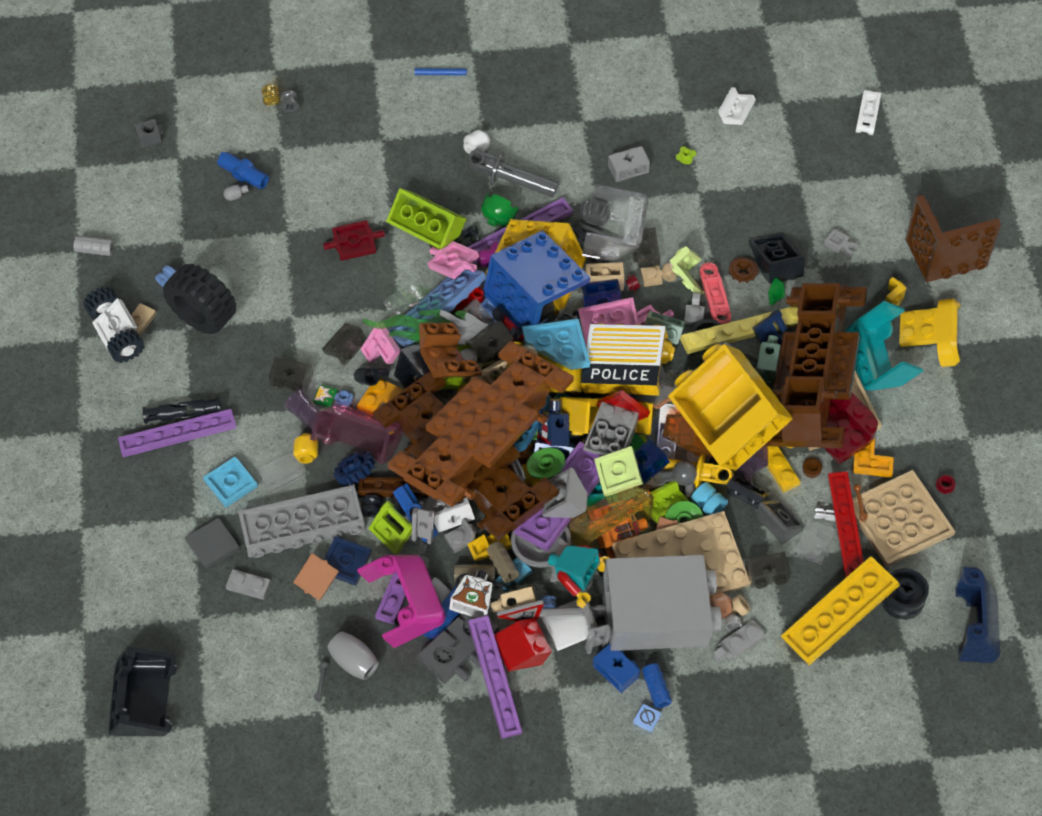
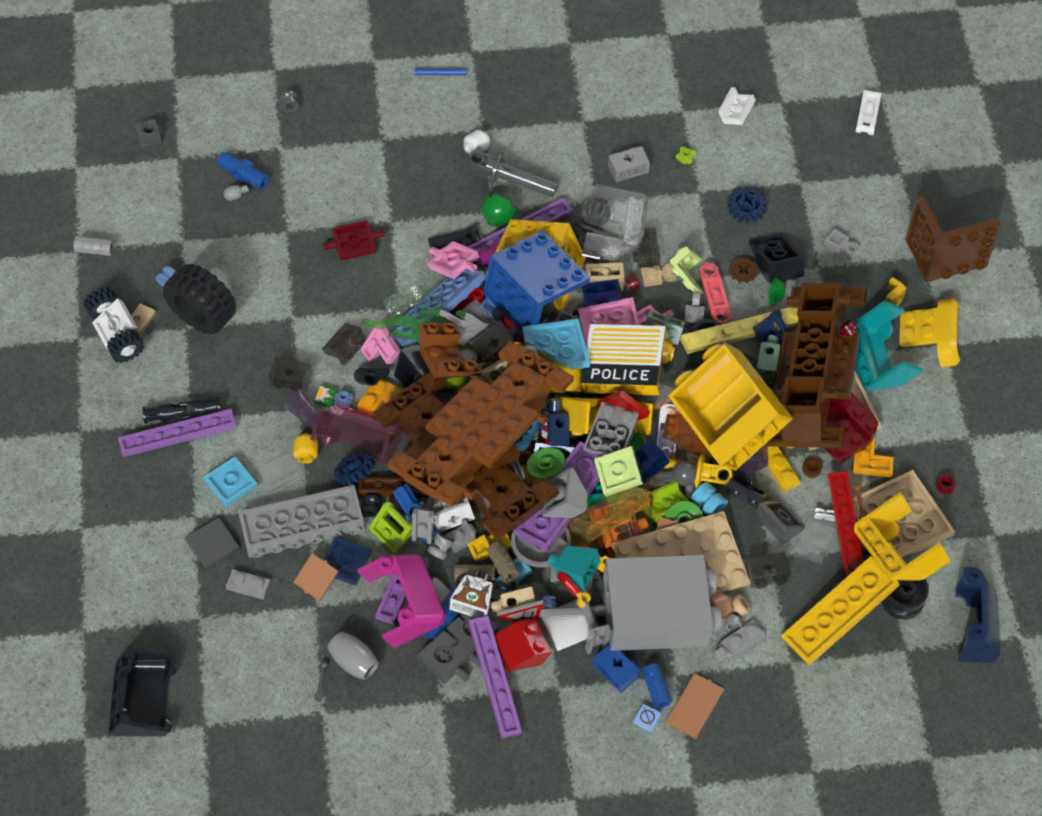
clear yellow wheel [261,84,280,106] -> none
lime slope [386,188,467,249] -> none
none -> light grey wheel [427,533,454,560]
none -> nougat piece [666,673,724,739]
none -> dark blue gear [728,186,768,223]
none -> dark red plate [839,320,858,337]
none -> yellow windscreen [854,492,951,581]

